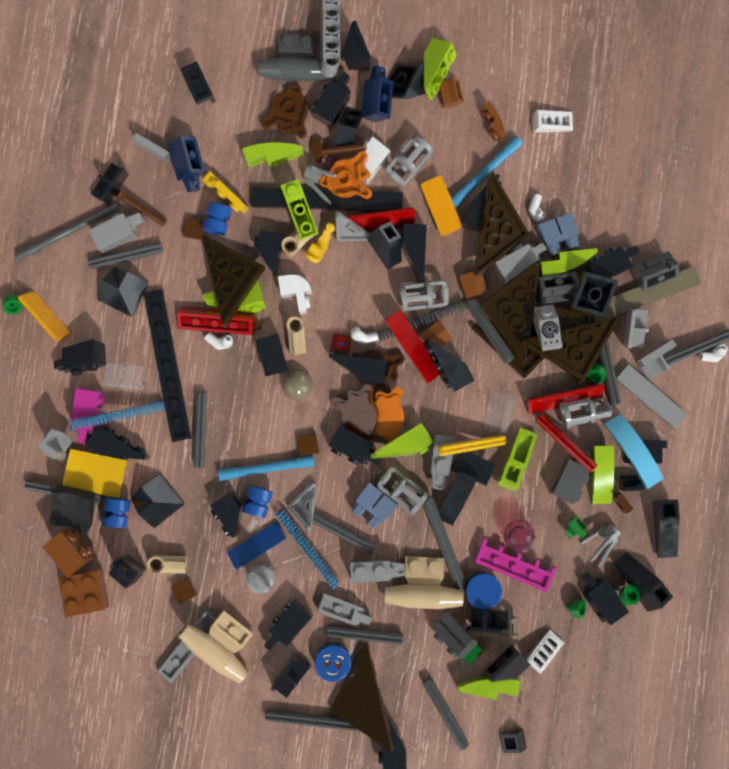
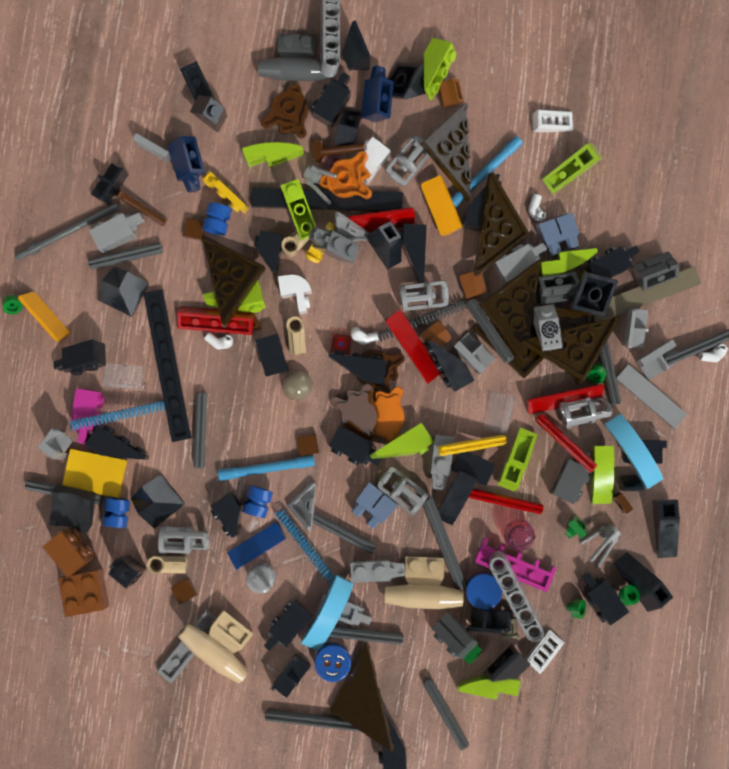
dark orange slope [481,101,505,144] -> none
black slope [500,729,527,753] -> none
none -> light grey piece [158,526,210,554]
none -> black slope [190,95,227,132]
none -> medium azure slope [300,575,354,651]
none -> dark grey hinge [309,228,360,263]
none -> dark brown tile [420,102,472,201]
none -> light grey panel [452,333,495,375]
none -> red axle [468,488,544,514]
none -> light grey beam [489,551,544,642]
none -> lime slope [542,143,603,194]

